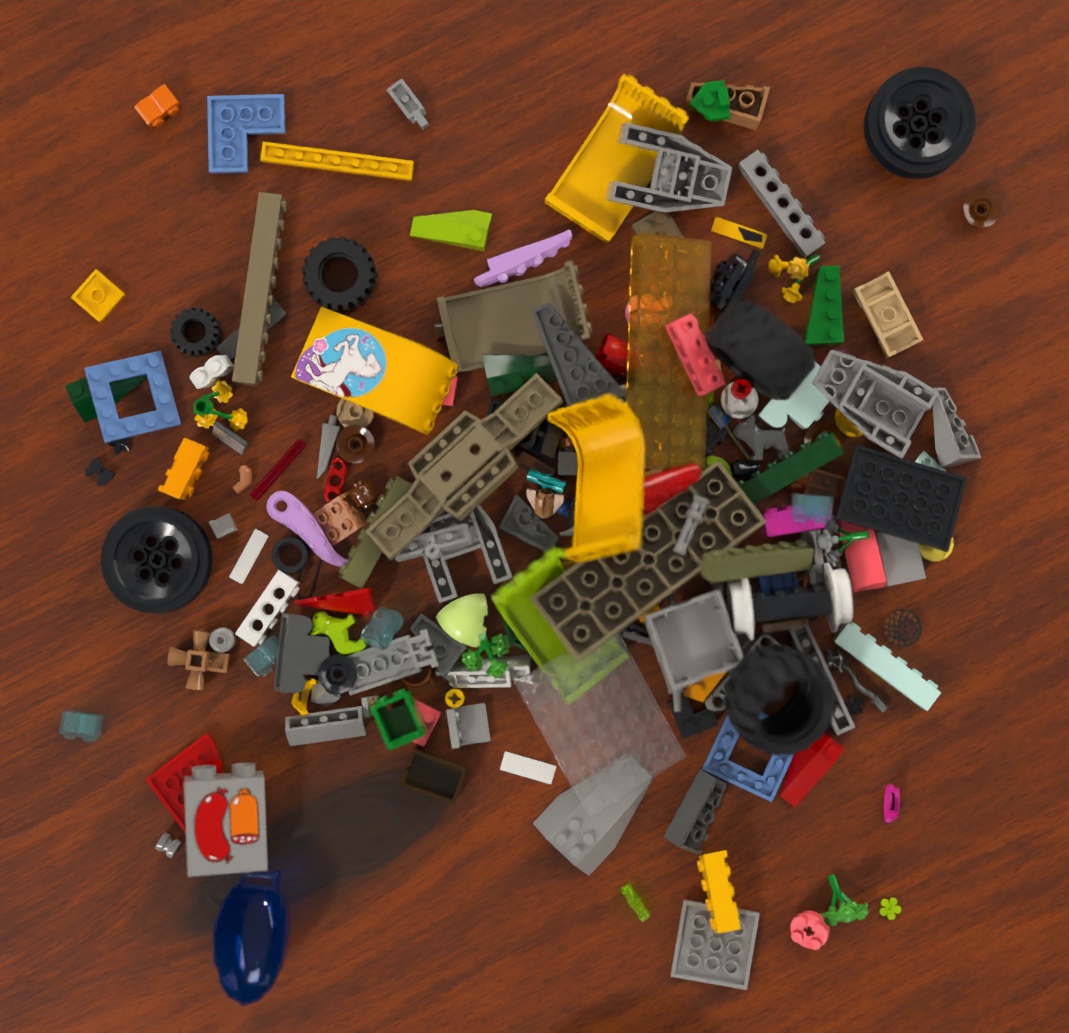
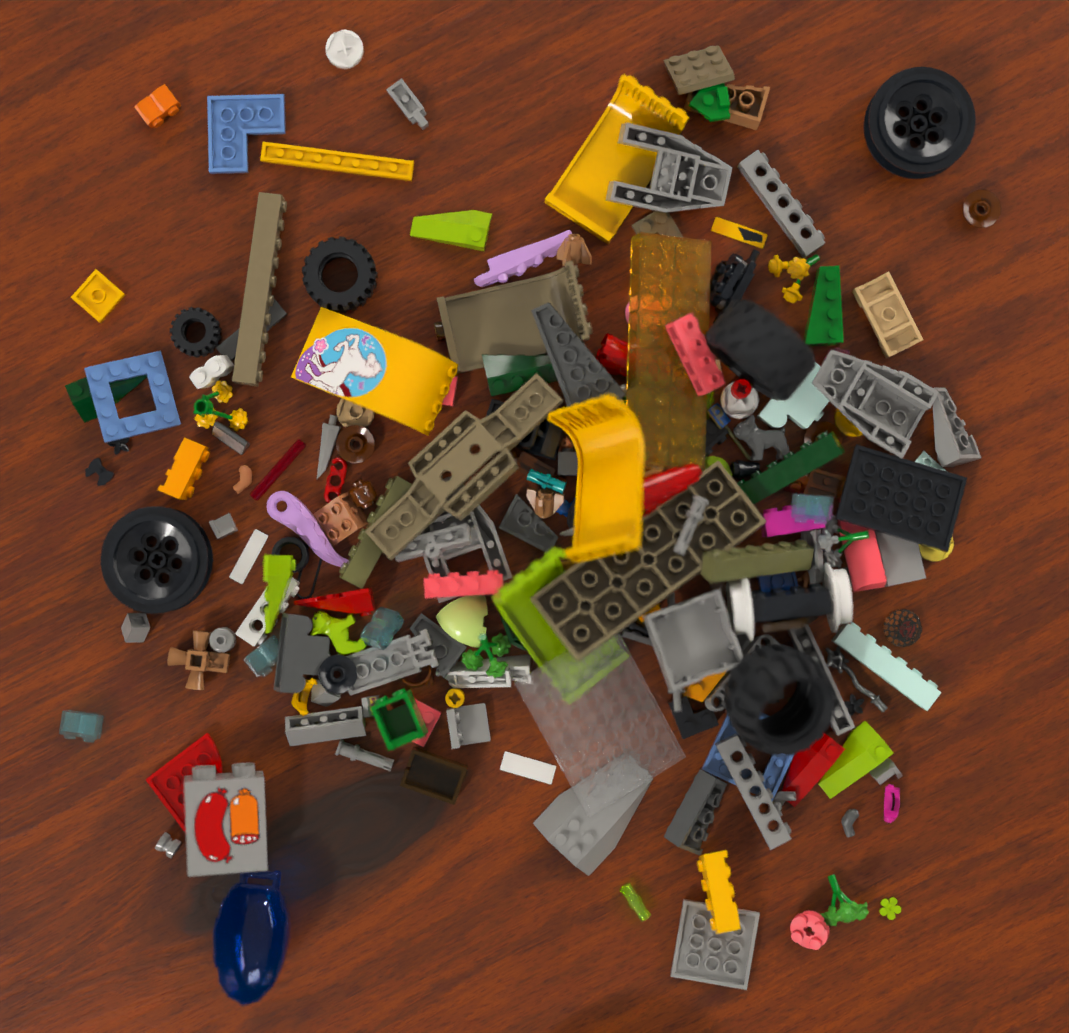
none -> light grey panel [121,613,150,643]
none -> lime wedge [264,555,296,633]
none -> white tile [325,30,364,69]
none -> light grey pin [335,739,394,771]
none -> coral brick [424,570,503,598]
none -> medium nougat brick [557,234,592,266]
none -> dark tan plate [664,45,735,95]
none -> light grey brick [715,733,792,850]
none -> light grey arm [772,791,796,810]
none -> lime wedge [818,721,893,799]
none -> dark grey arm [841,808,859,837]
none -> light grey tile [869,758,903,785]

